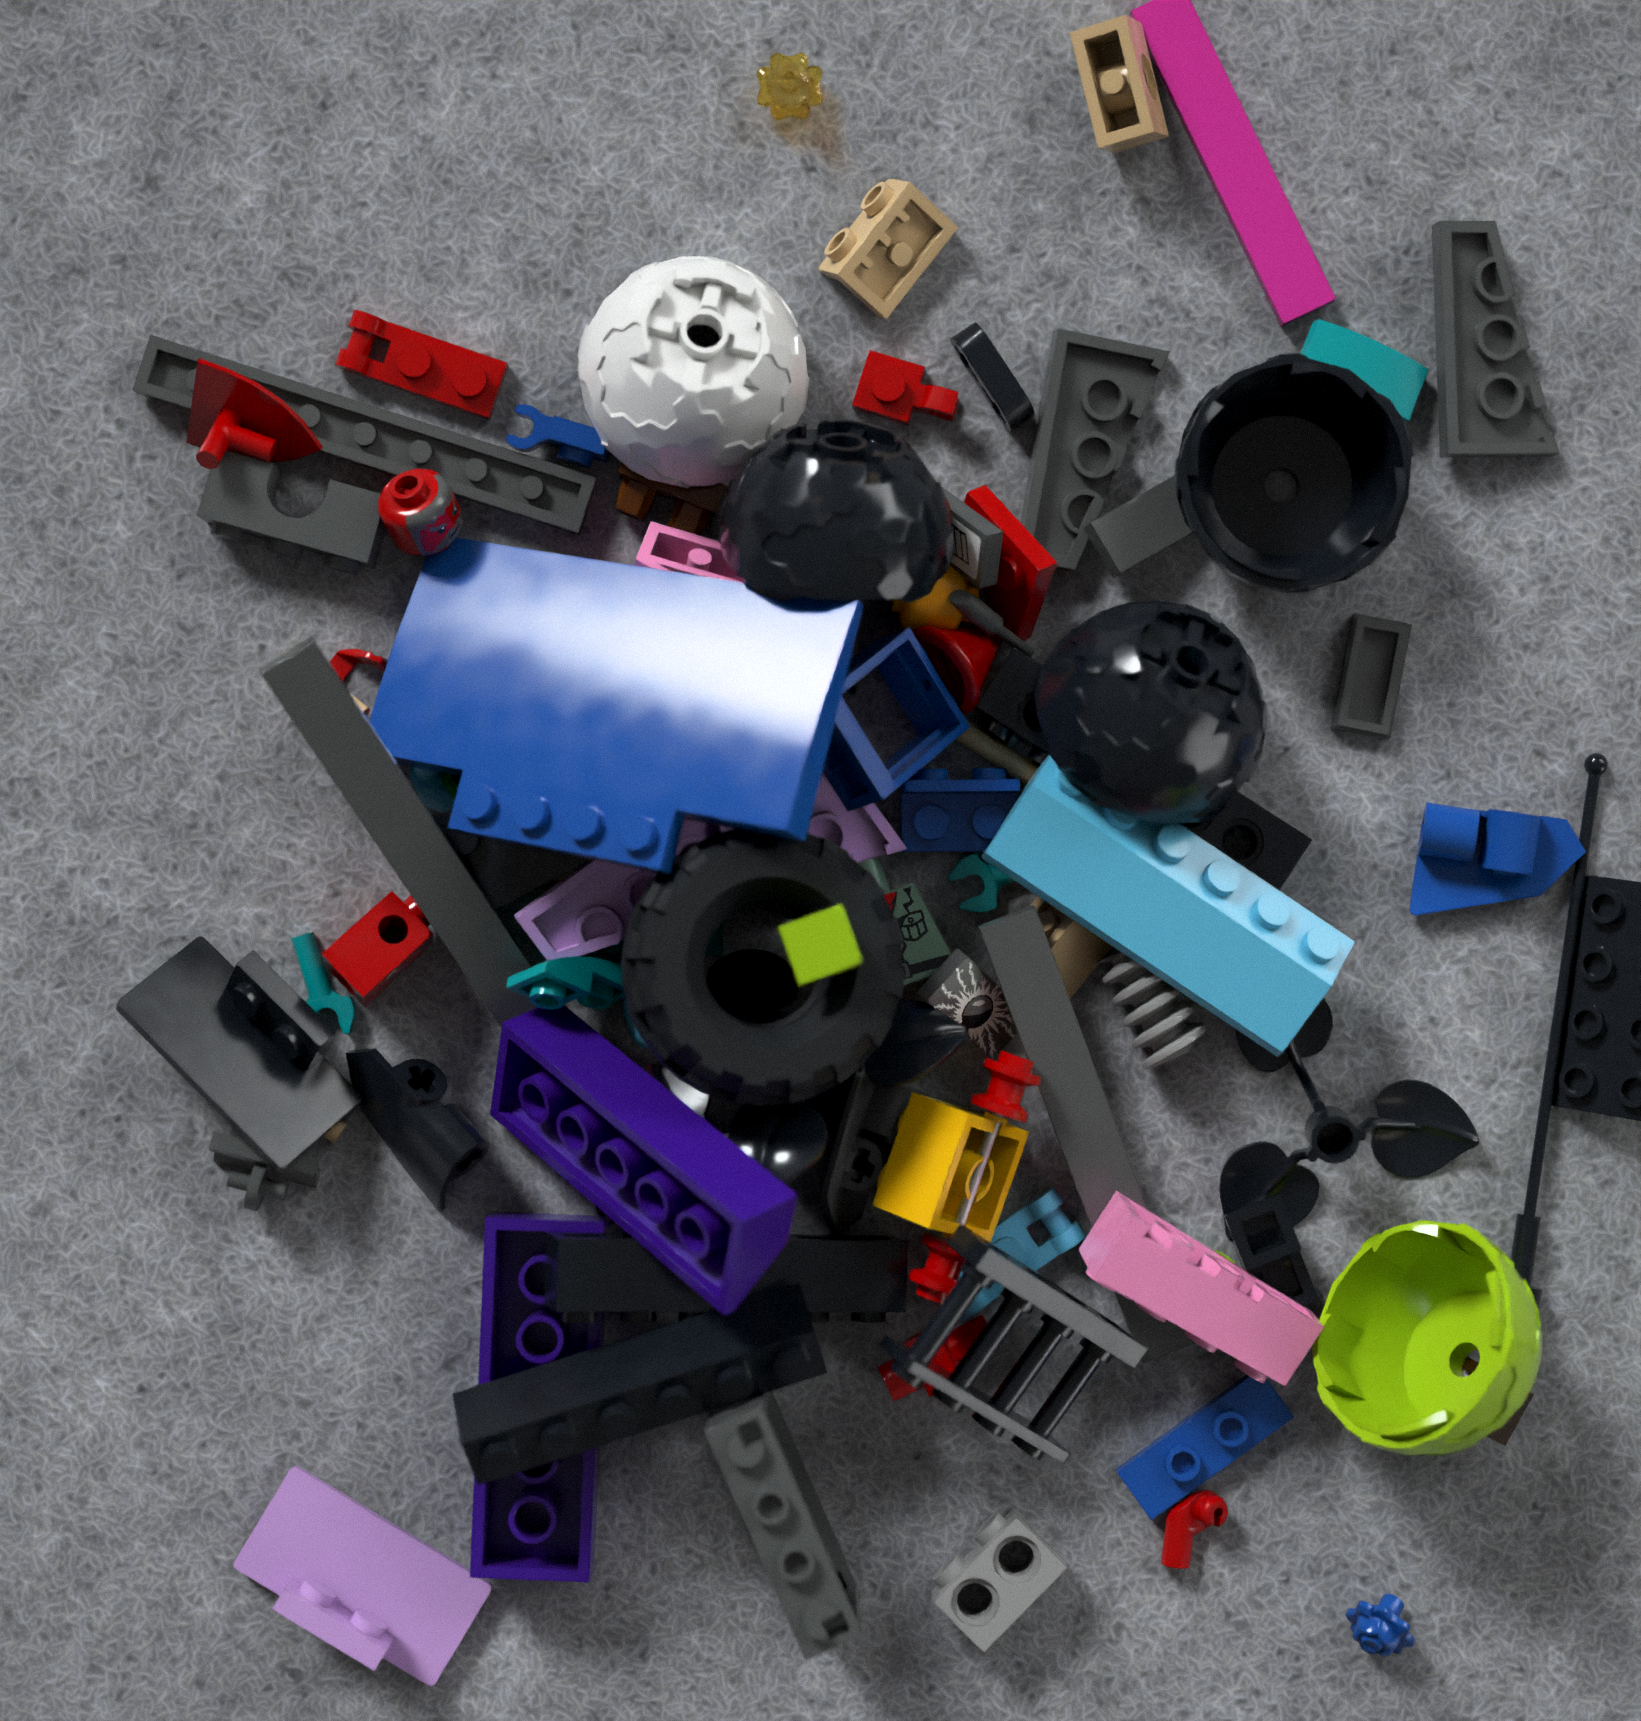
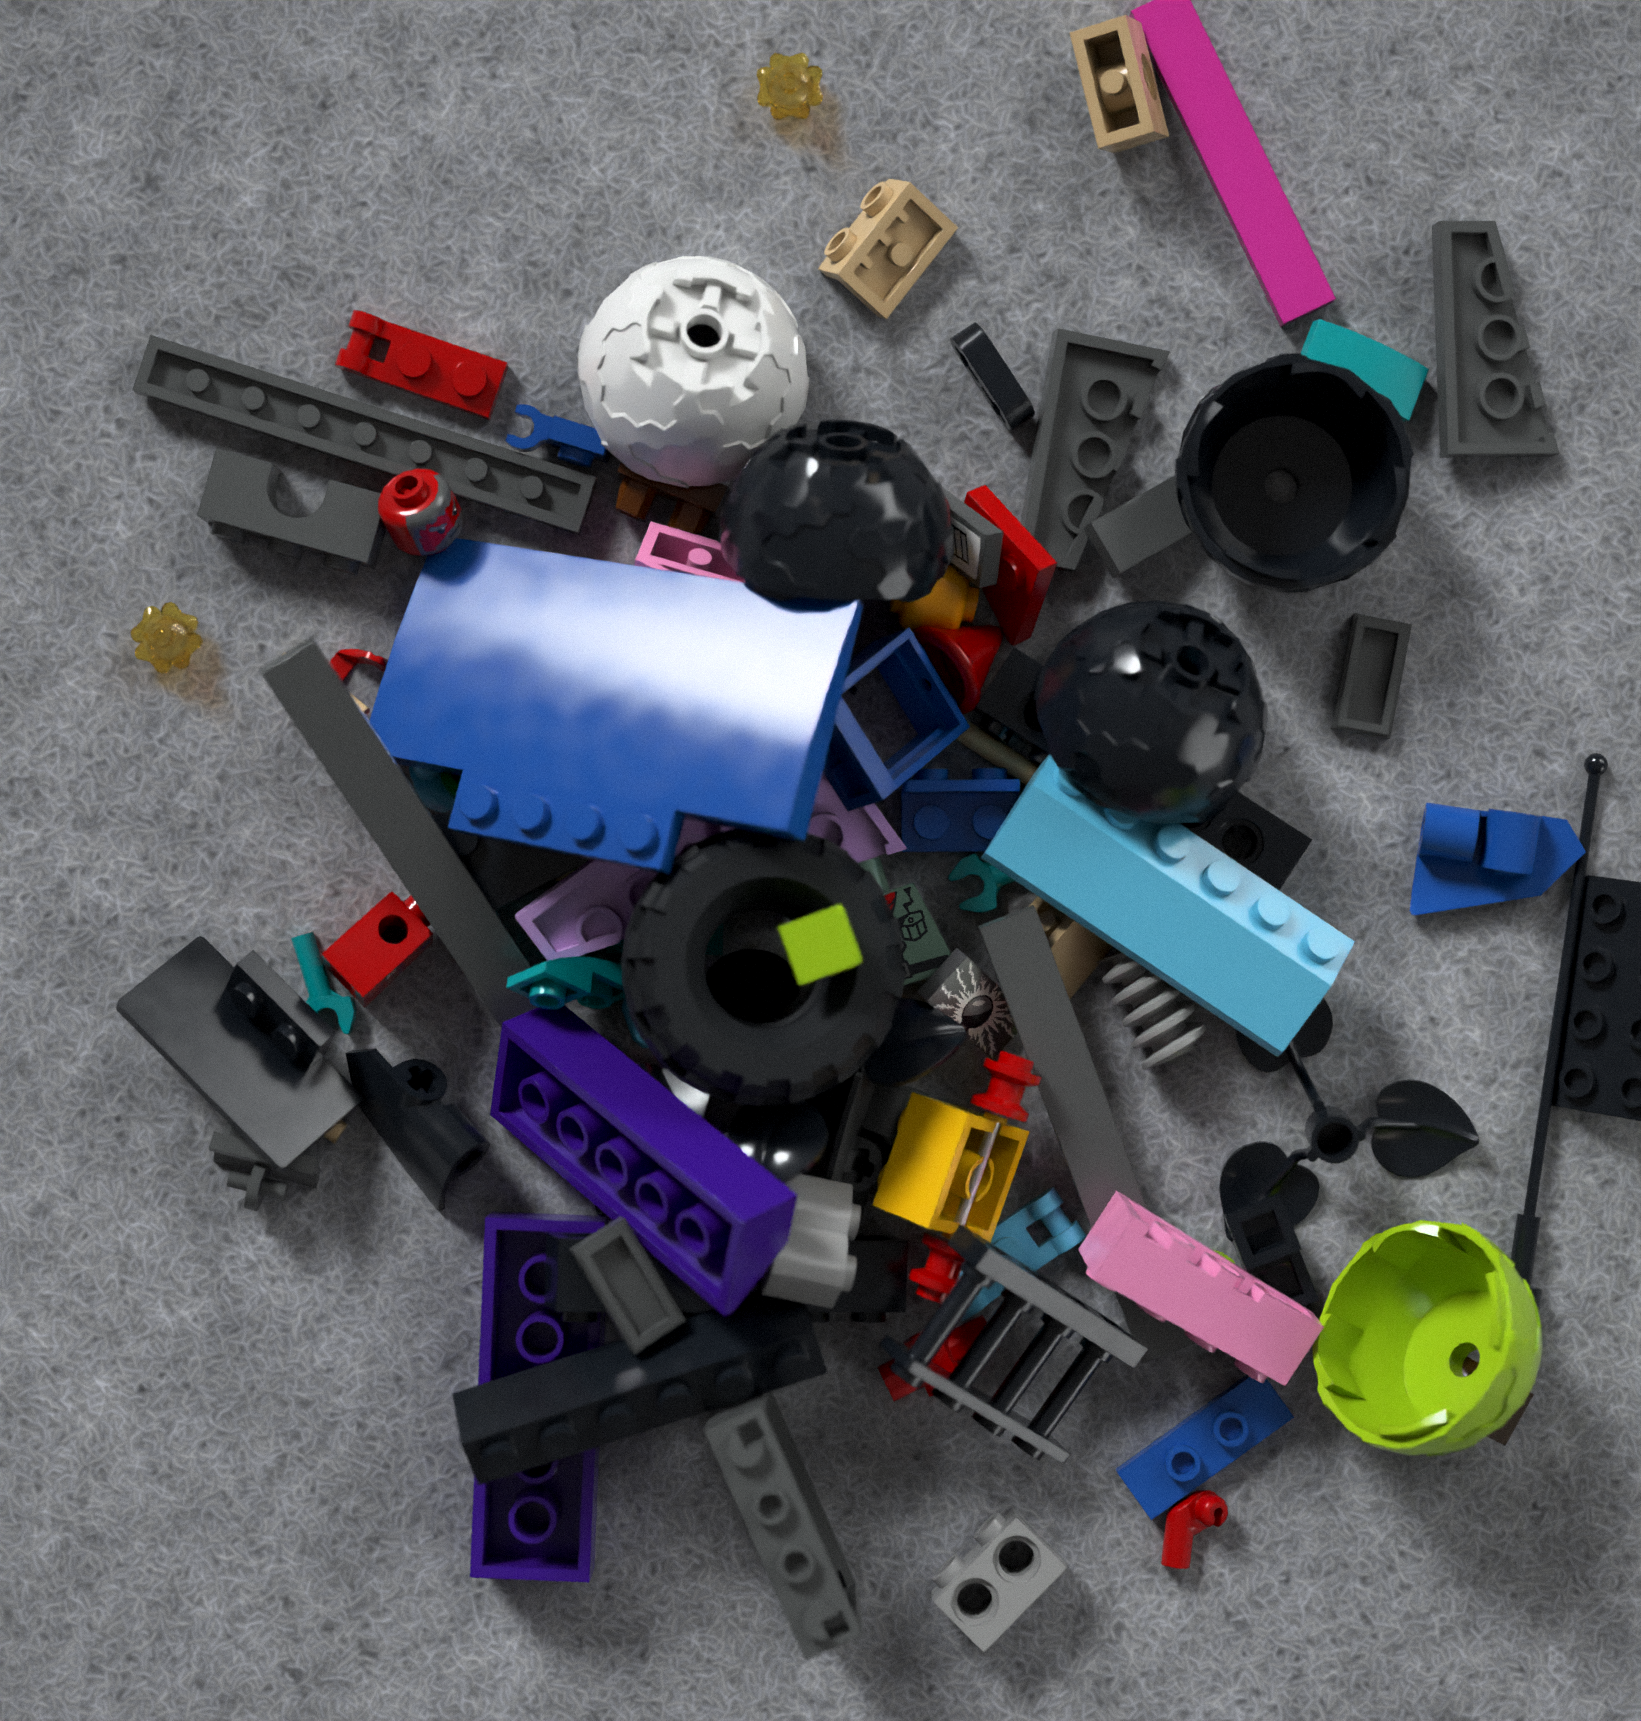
red shield [186,358,323,469] -> none
lavender bracket [233,1466,493,1686] -> none
red plate [852,350,959,426] -> none
dark grey piece [949,590,1034,657] -> none
blue plant [1345,1594,1415,1657] -> none
none -> clear yellow plant [130,602,203,674]
none -> dark grey tile [569,1216,686,1354]
none -> light grey brick [762,1175,861,1309]

